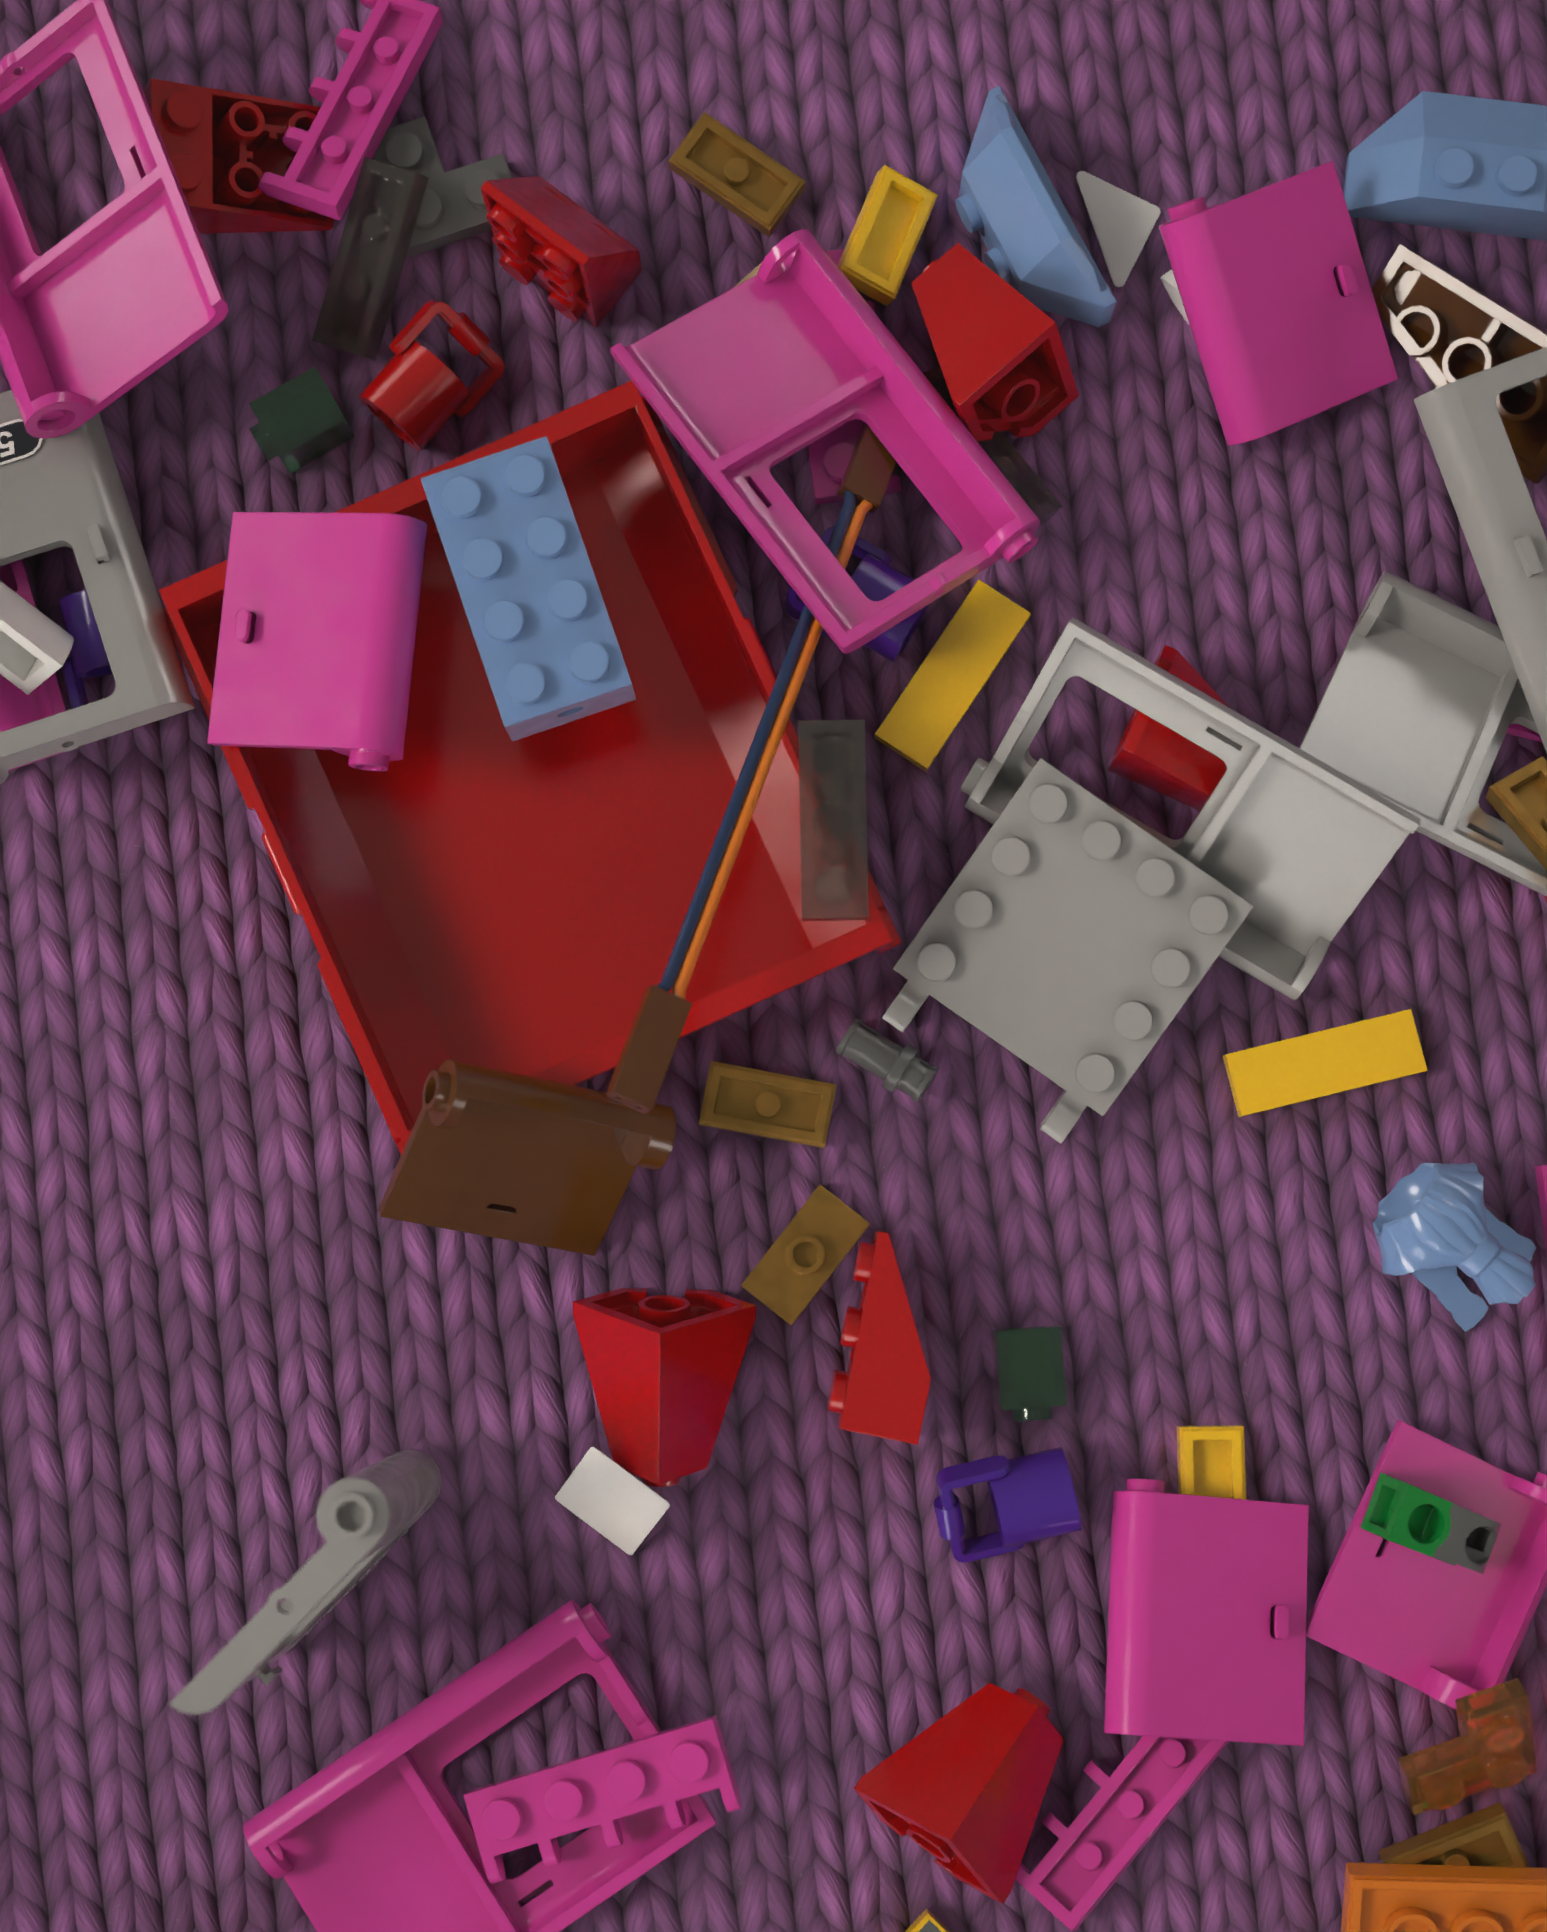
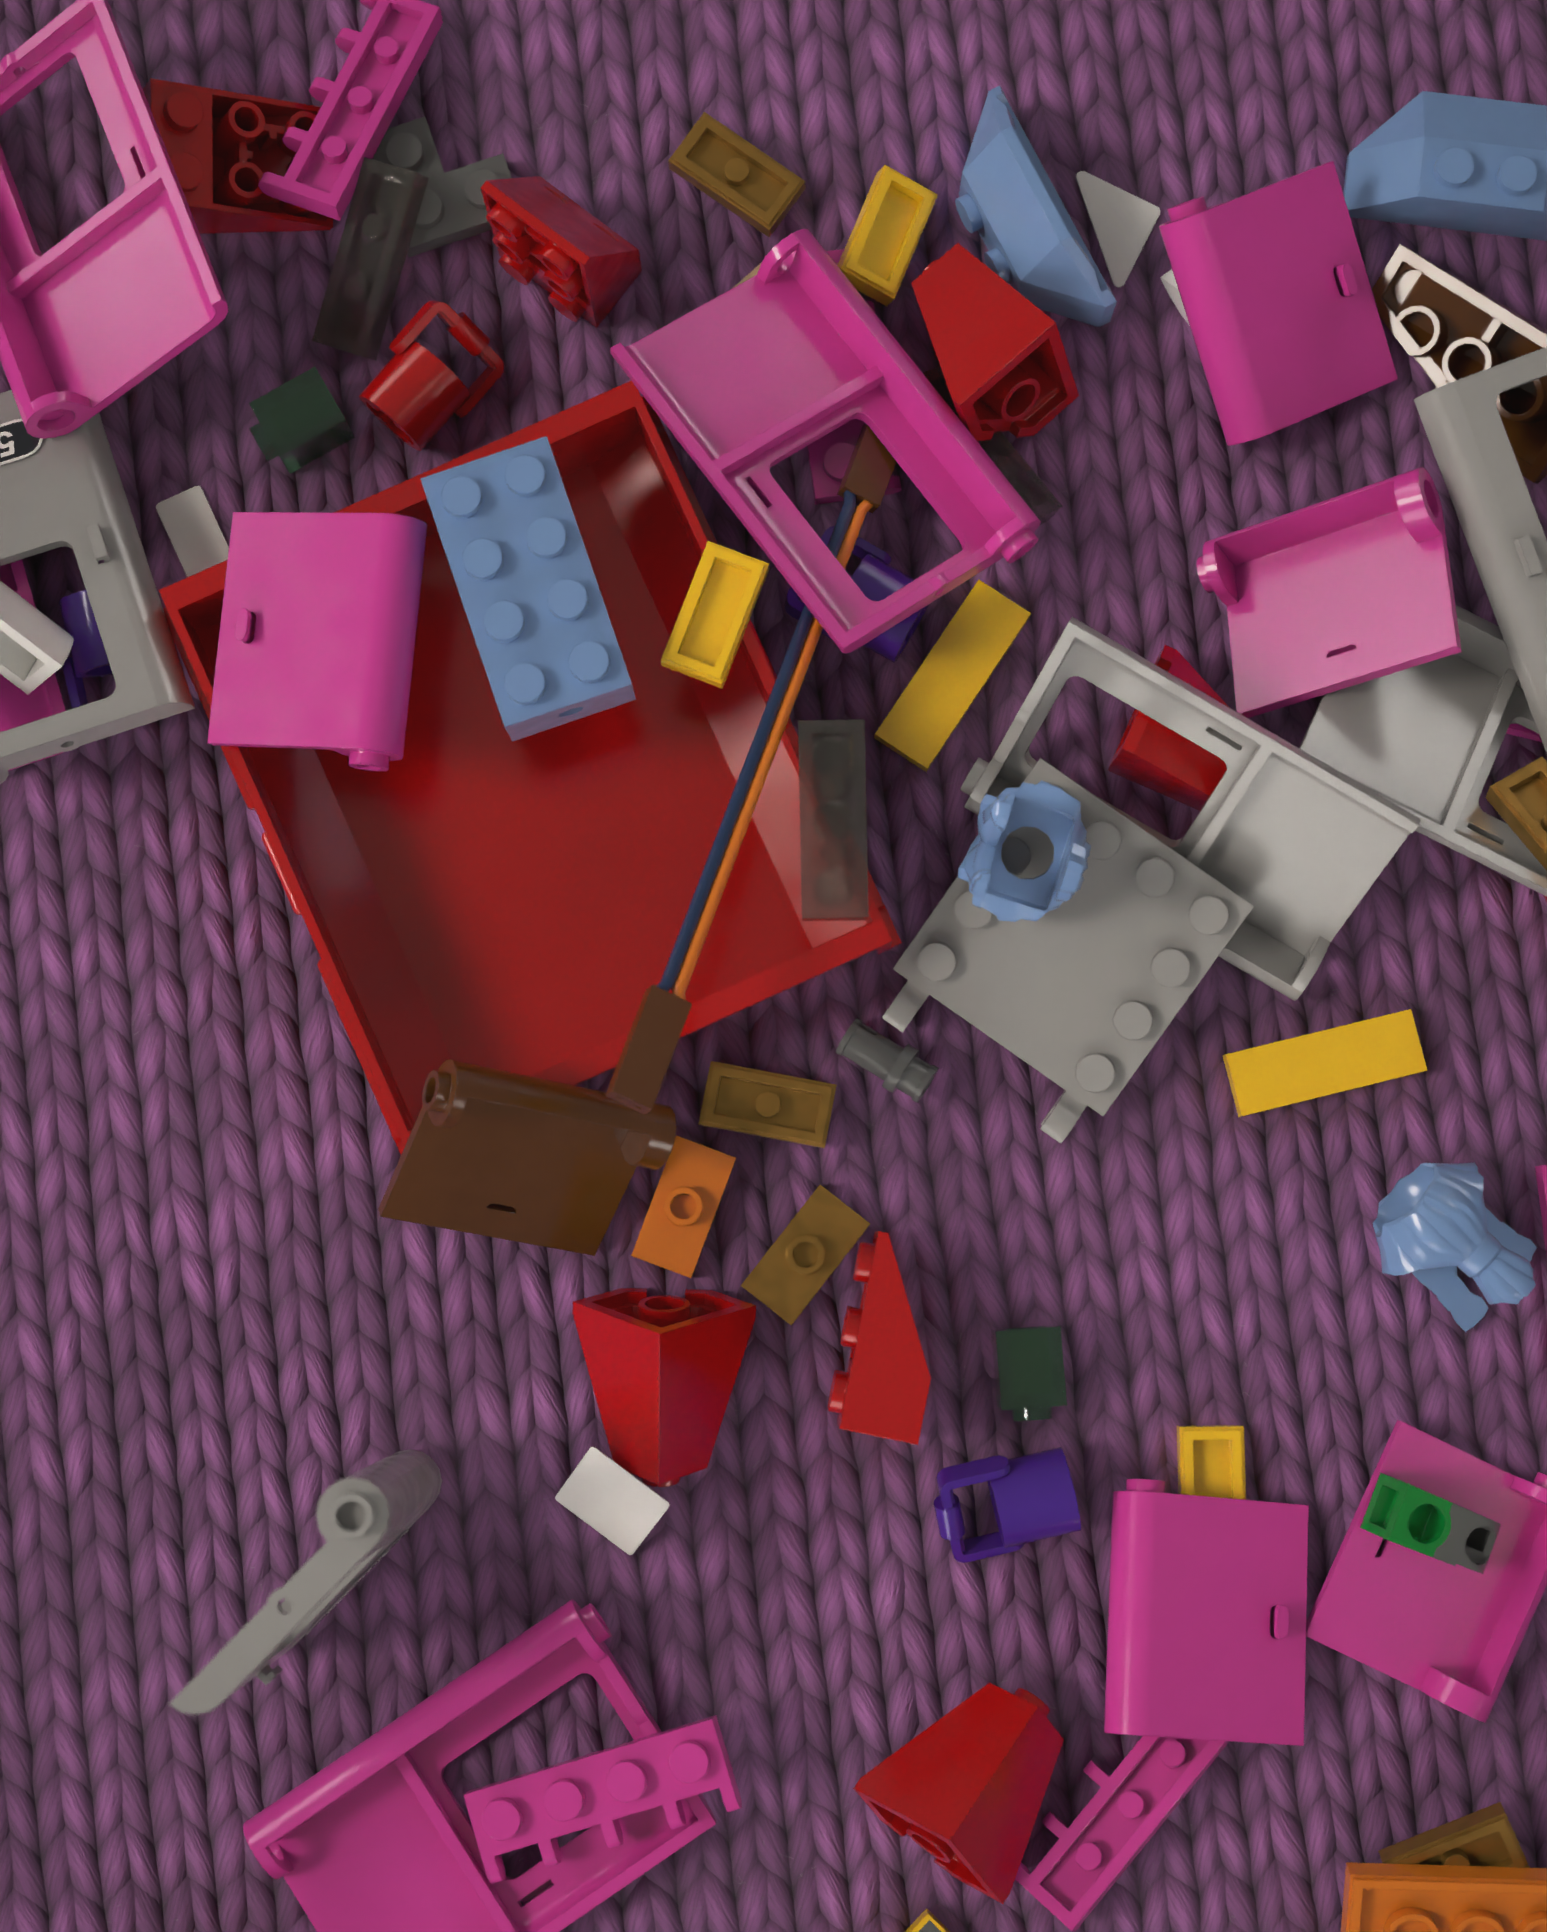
clear orange plate [1398,1678,1537,1815] -> none
none -> white sticker [156,486,229,577]
none -> orange plate [631,1135,737,1278]
none -> yellow tile [661,541,769,689]
none -> medium blue piece [958,780,1091,922]
none -> dark pink door [1197,467,1462,718]

